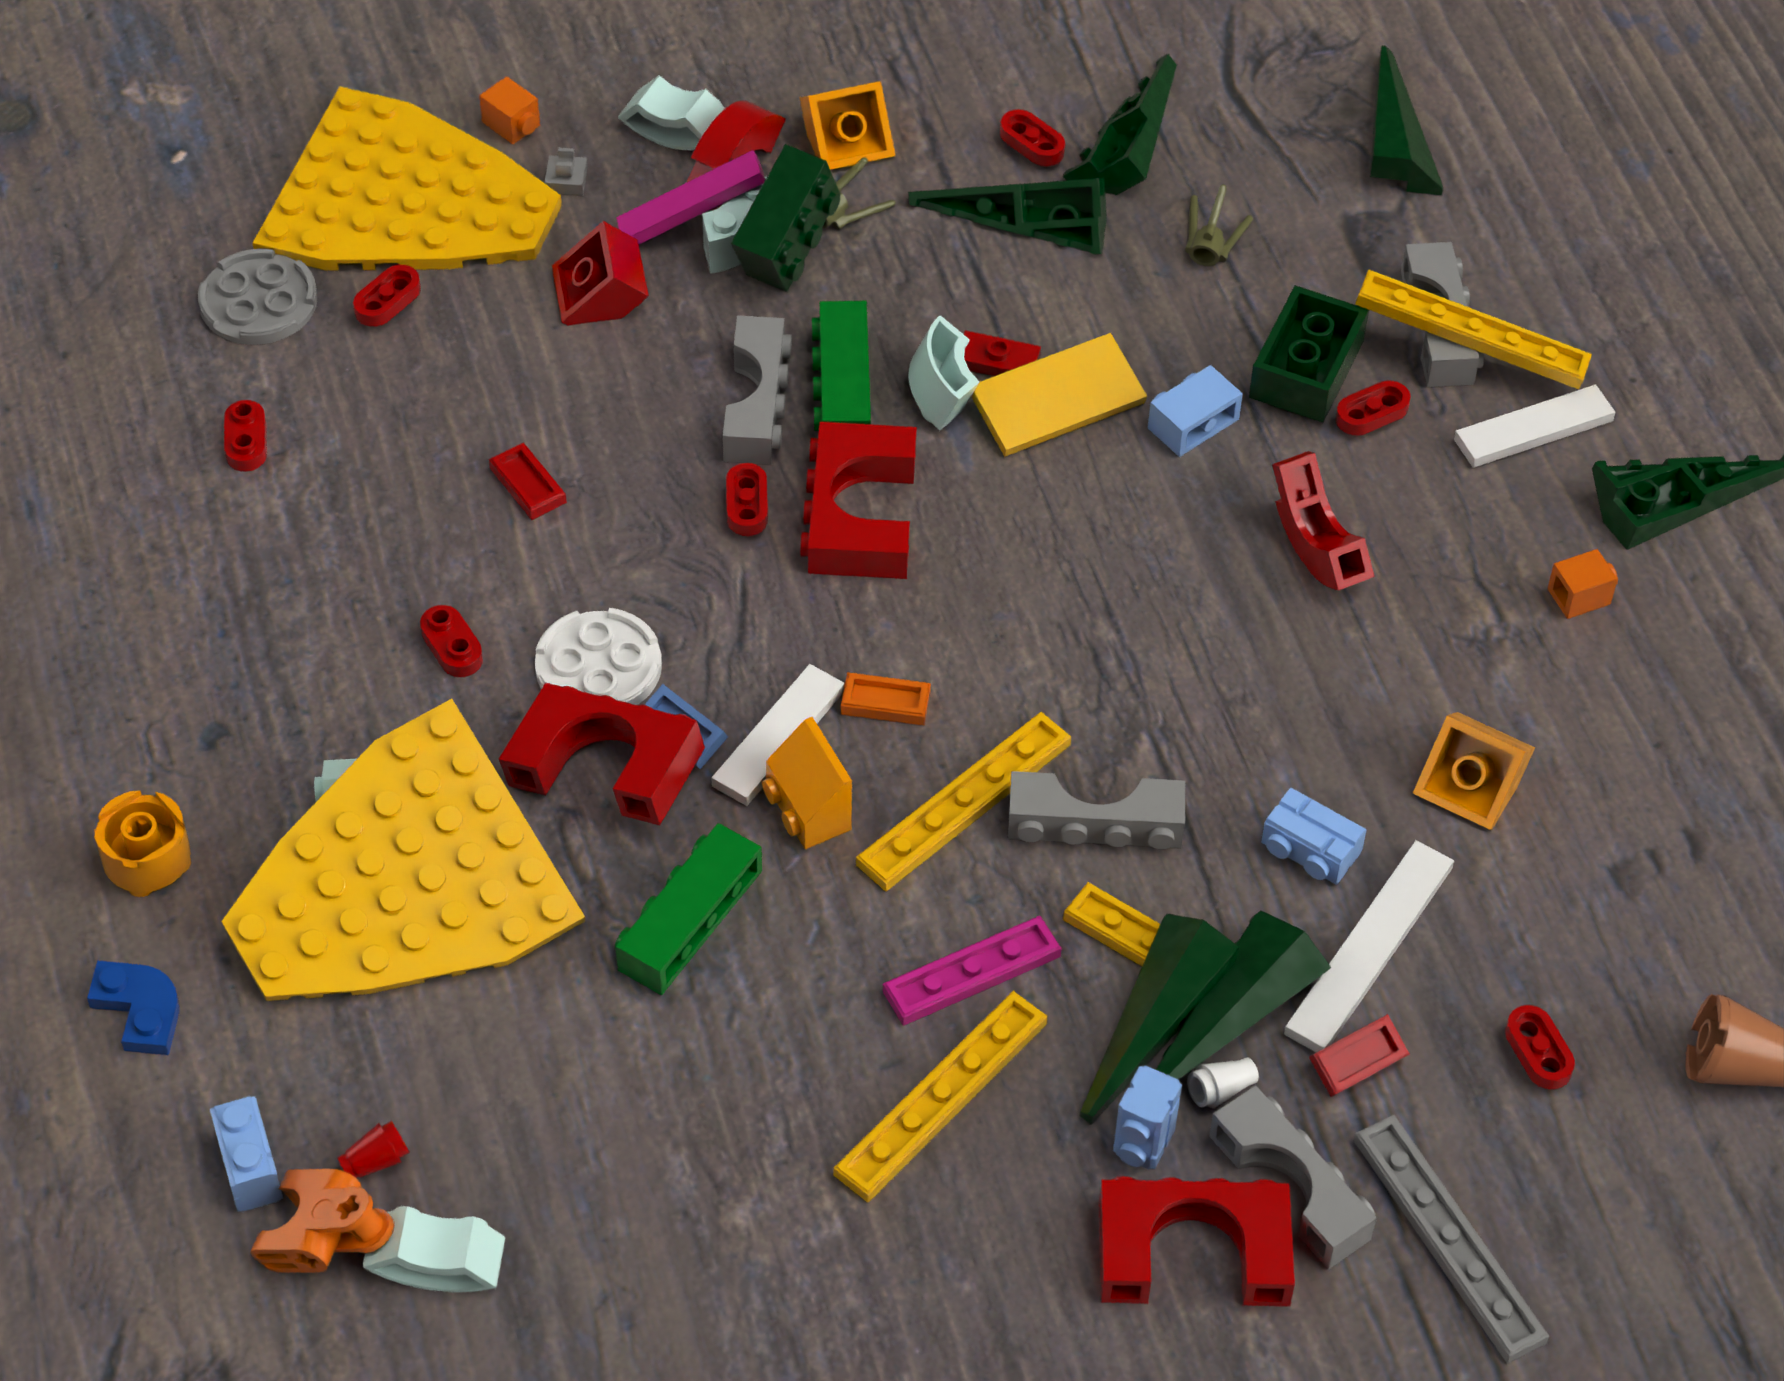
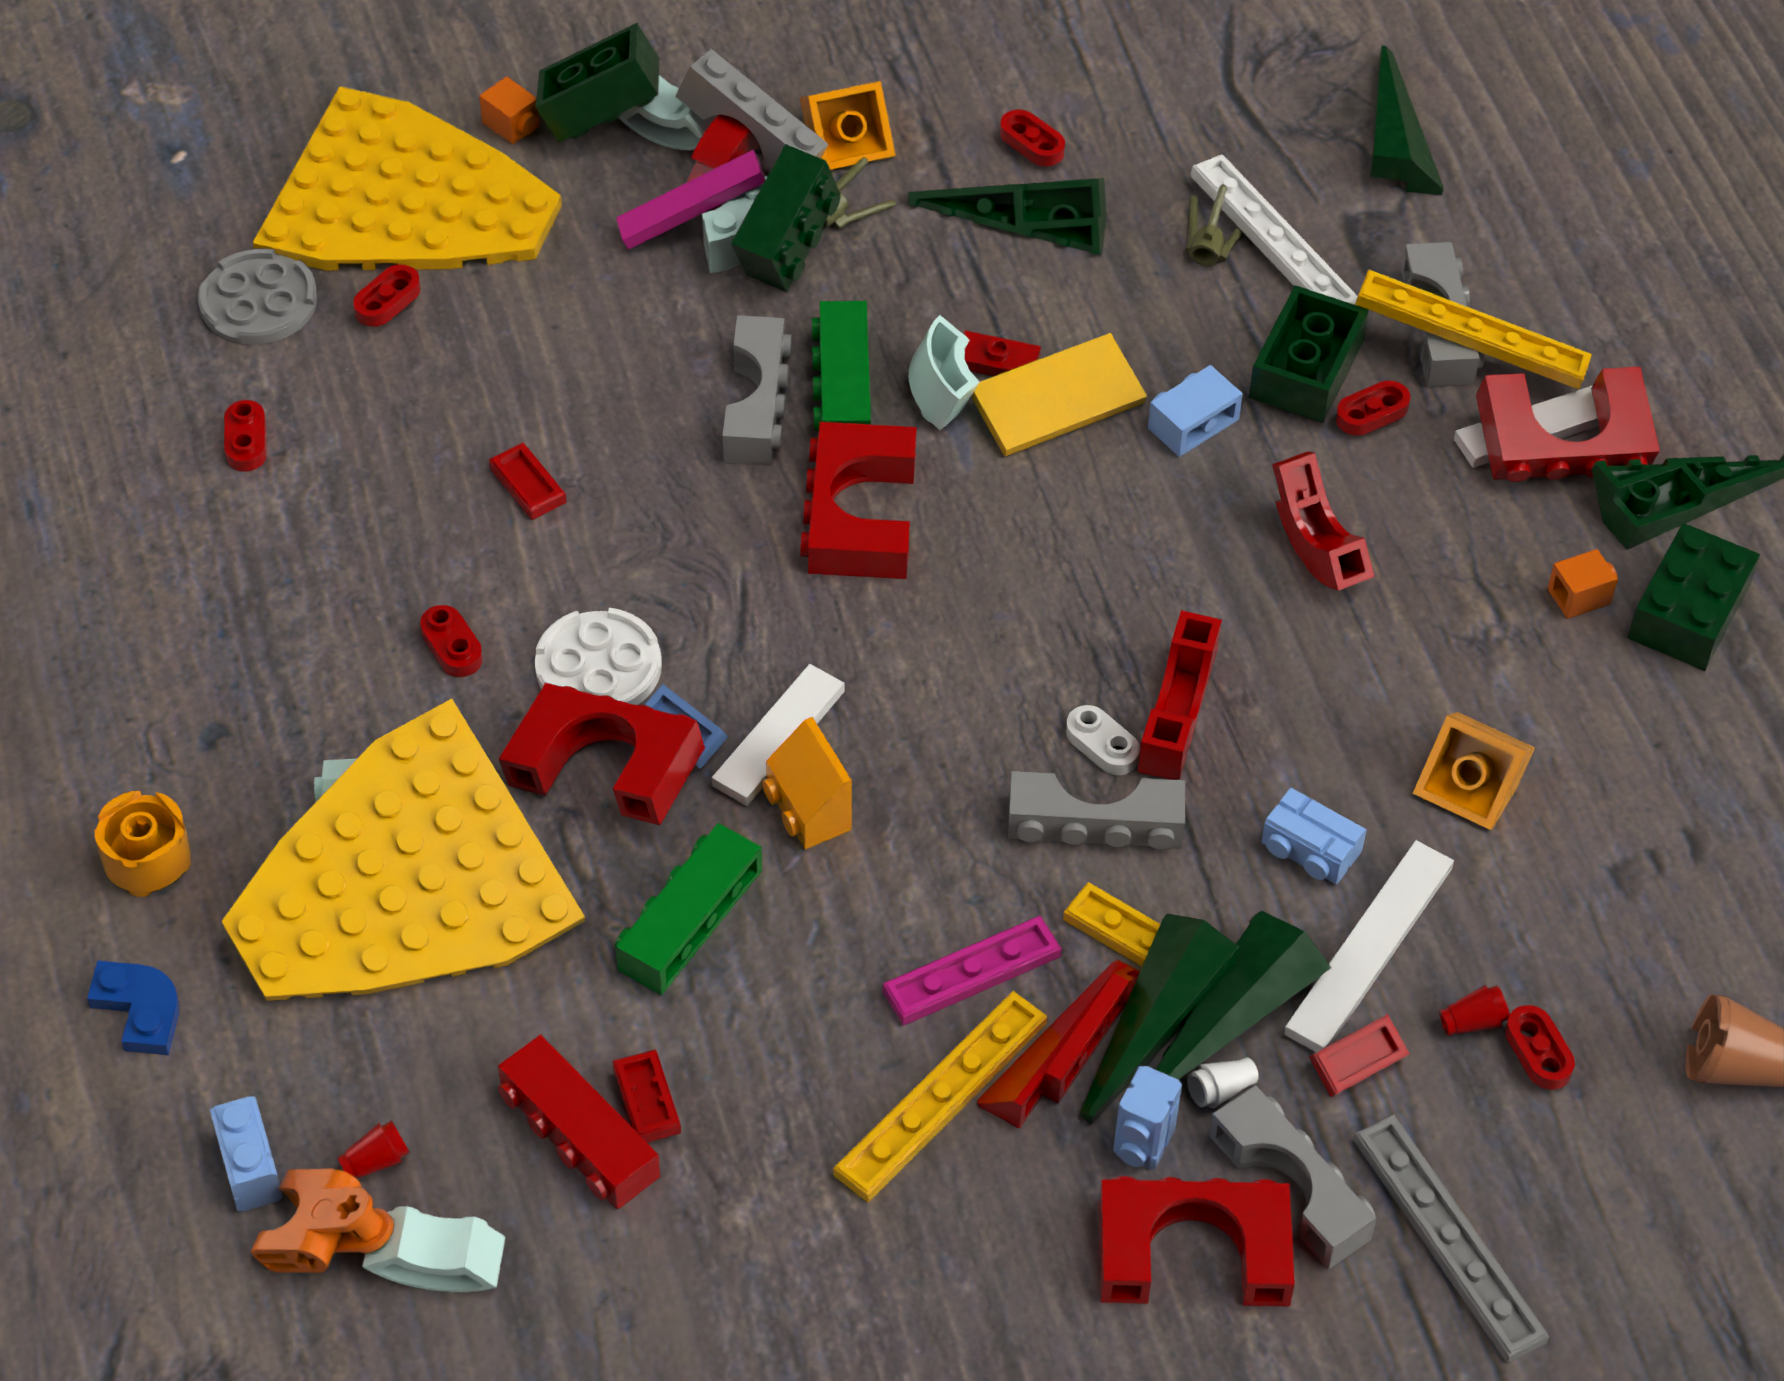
light grey tile [544,148,588,196] -> none
red slope [552,221,649,326] -> none
red plate [726,463,768,536] -> none
orange tile [841,672,931,726] -> none
yellow tile [856,712,1071,892] -> none
dark green wedge [1063,53,1177,196] -> none
none -> red brick [498,1034,660,1210]
none -> dark green brick [536,23,660,143]
none -> red plate [612,1049,681,1143]
none -> light grey arch [675,49,829,173]
none -> red wedge [977,960,1140,1129]
none -> white plate [1066,705,1140,775]
none -> red arch [1138,610,1222,780]
none -> white tile [1190,154,1358,306]
none -> red cone [1439,985,1510,1036]
none -> red arch [1476,366,1660,482]
none -> dark green brick [1628,523,1760,671]

